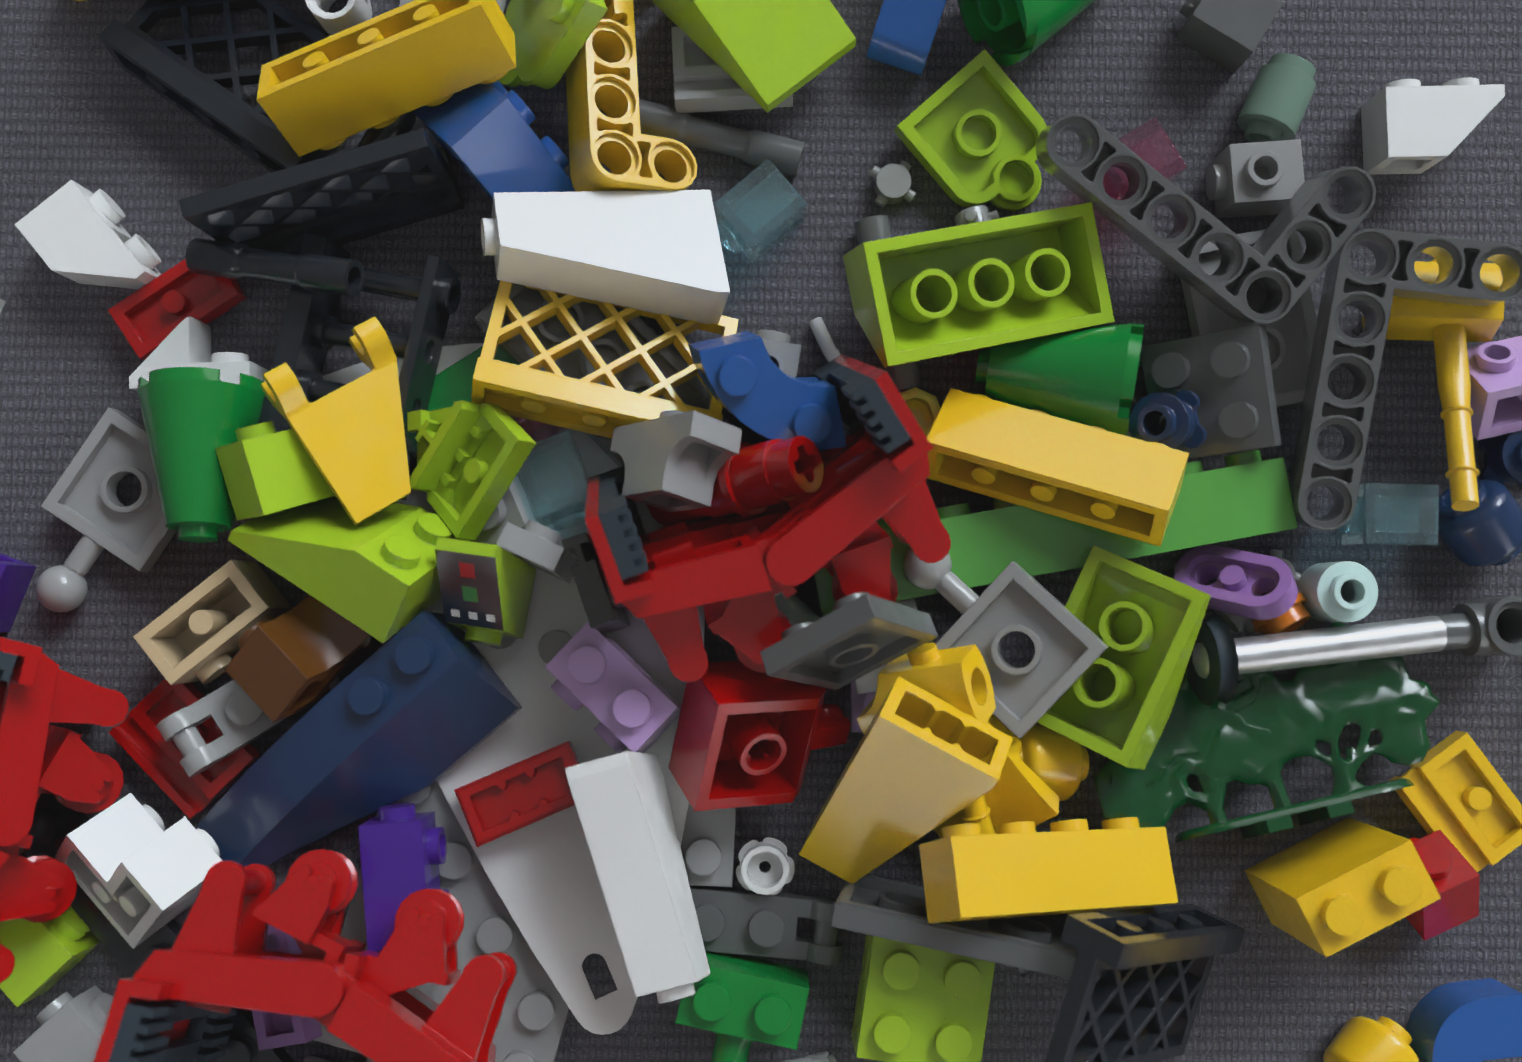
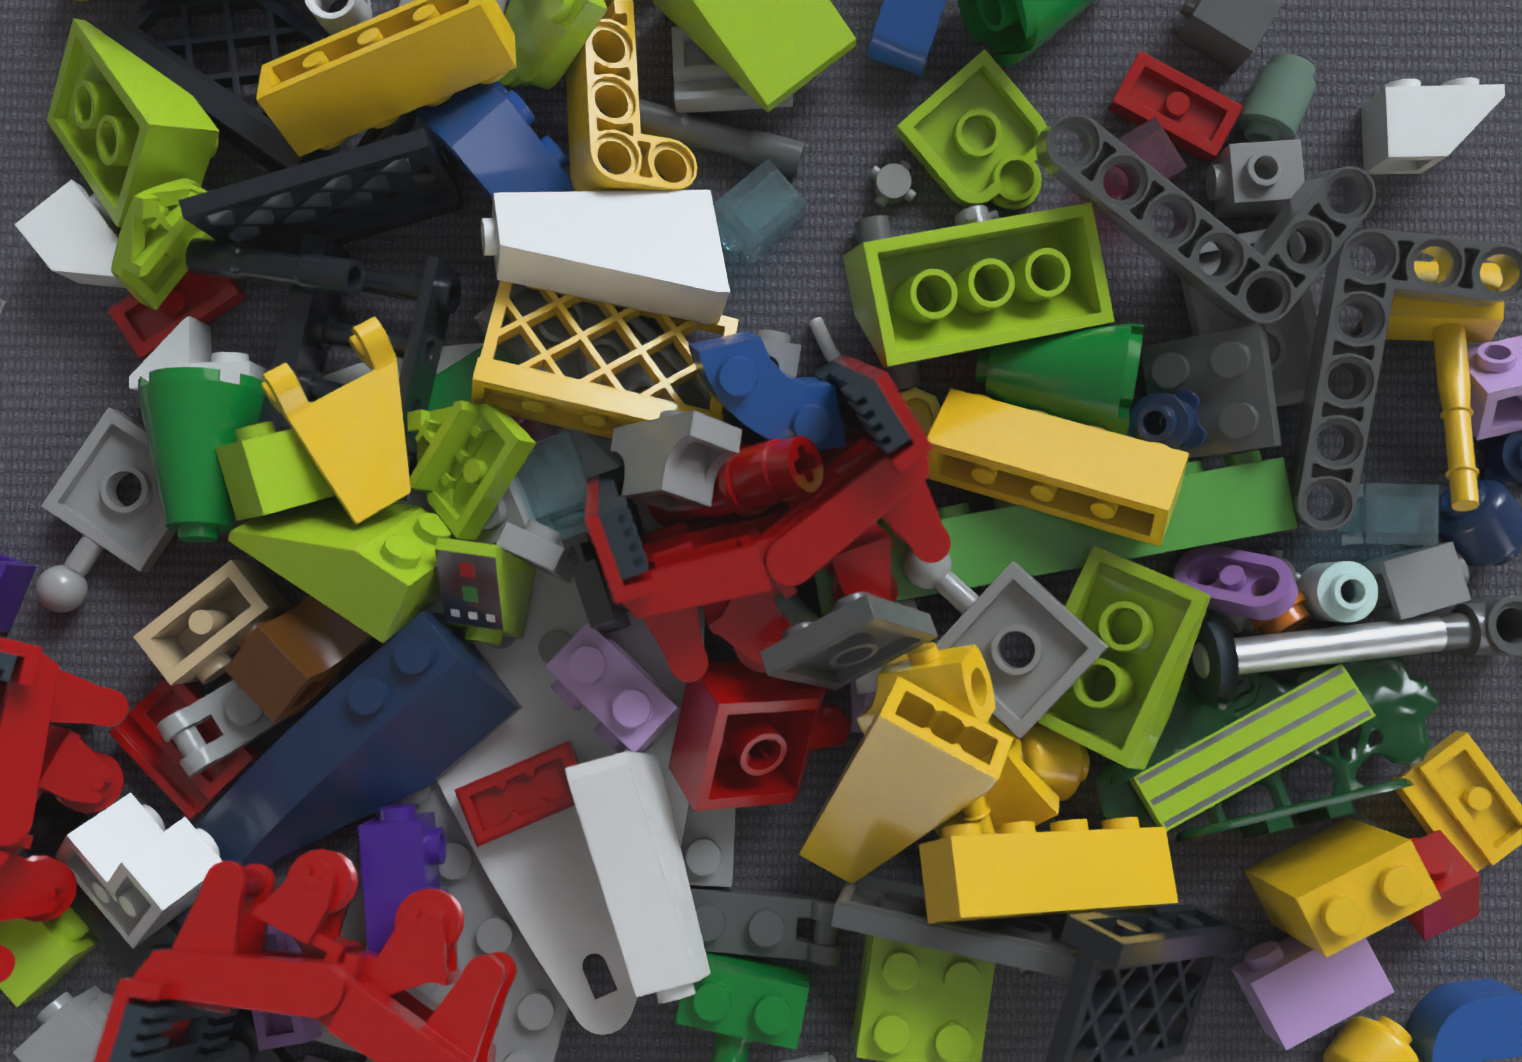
white plate [736,837,795,895] -> none
none -> lime slope [47,18,219,228]
none -> lime slope [111,178,213,310]
none -> red plate [1107,51,1243,164]
none -> lime tile [1129,663,1376,832]
none -> lavender brick [1231,936,1395,1050]
none -> light grey brick [1359,542,1471,620]

